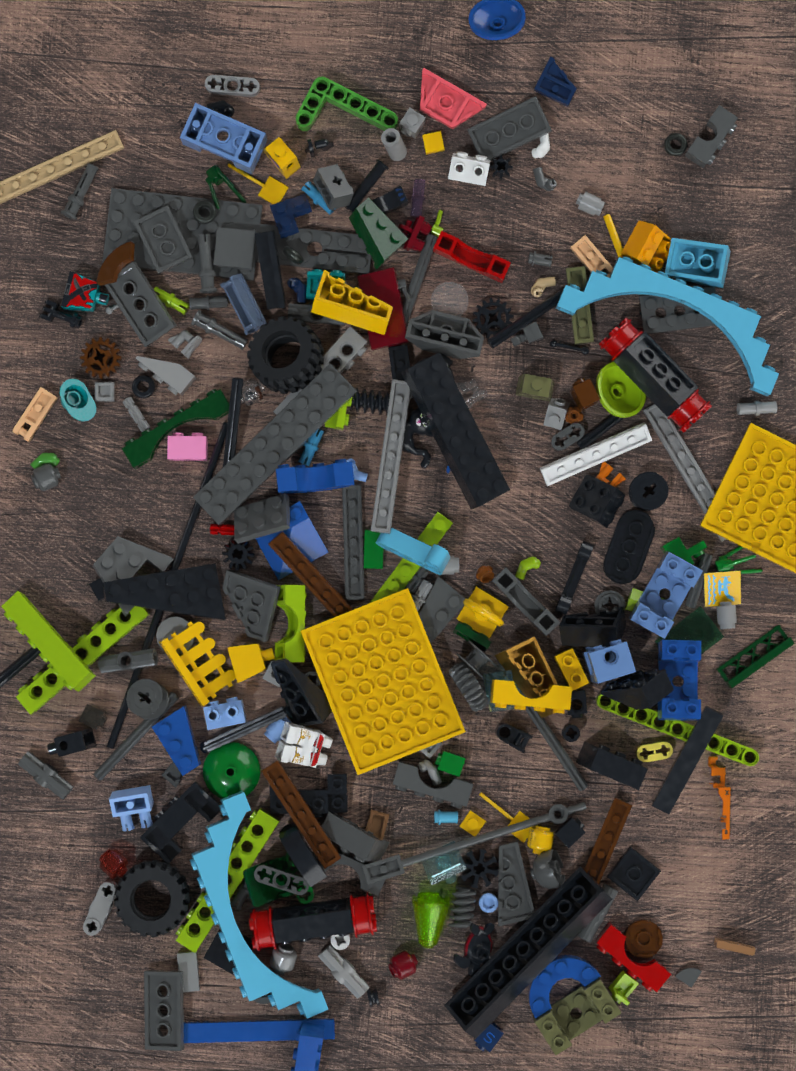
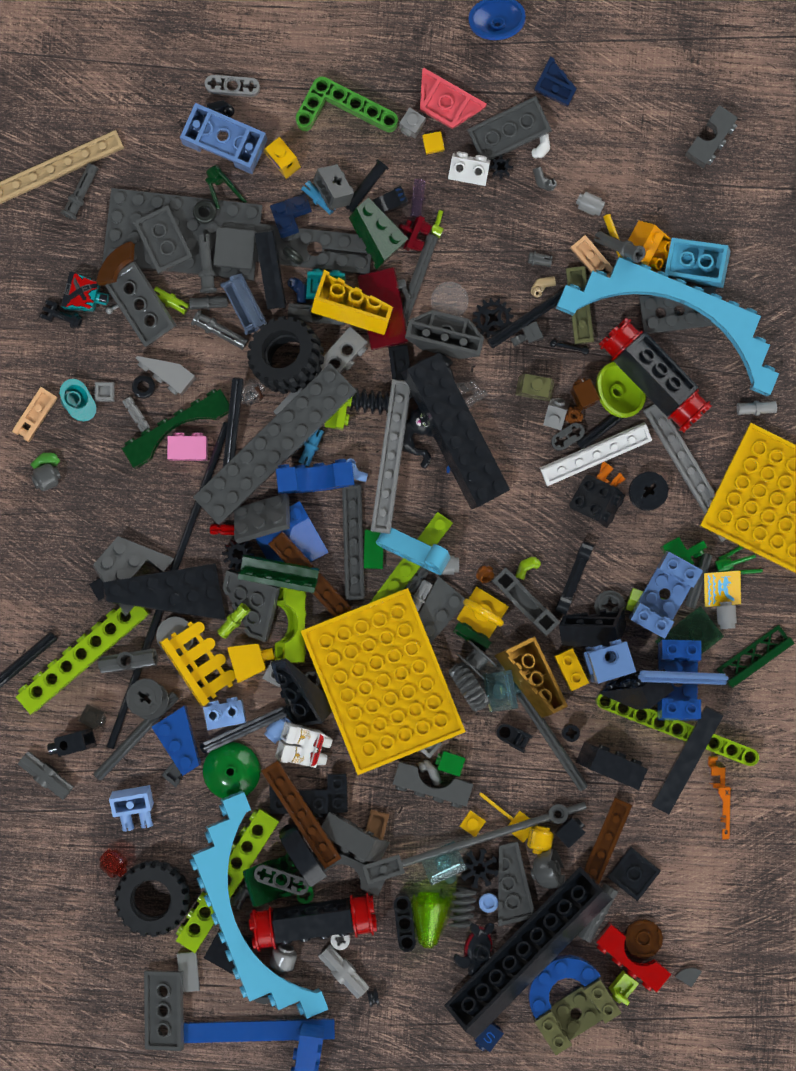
lime brick [1,591,96,692] -> none
reddish brown gear [80,337,122,379] -> none
light grey piece [83,880,118,936] -> none
black bracket [140,781,220,864] -> none
light grey piece [168,330,202,359] -> none
yellow piece [227,163,289,204] -> none
black piece [305,139,334,158] -> none
light grey brick [381,128,407,161] -> none
dark red head [388,951,418,980] -> none
red arch [433,231,511,283] -> none
medium azure pin [434,809,458,825] -> none
yellow arch [490,679,572,714] -> none
black brick [566,690,587,718] -> none
black tile [603,510,655,584] -> none
light yellow beam [636,741,673,762] -> none
pearl dark grey piece [664,133,687,156] -> none
medium nougat tile [714,937,756,956] -> none
none -> lime pin [217,603,250,639]
none -> dark green fence [238,555,320,593]
none -> black beam [394,893,416,952]
none -> dark grey pin [594,231,645,263]
none -> medium blue axle [638,670,728,685]

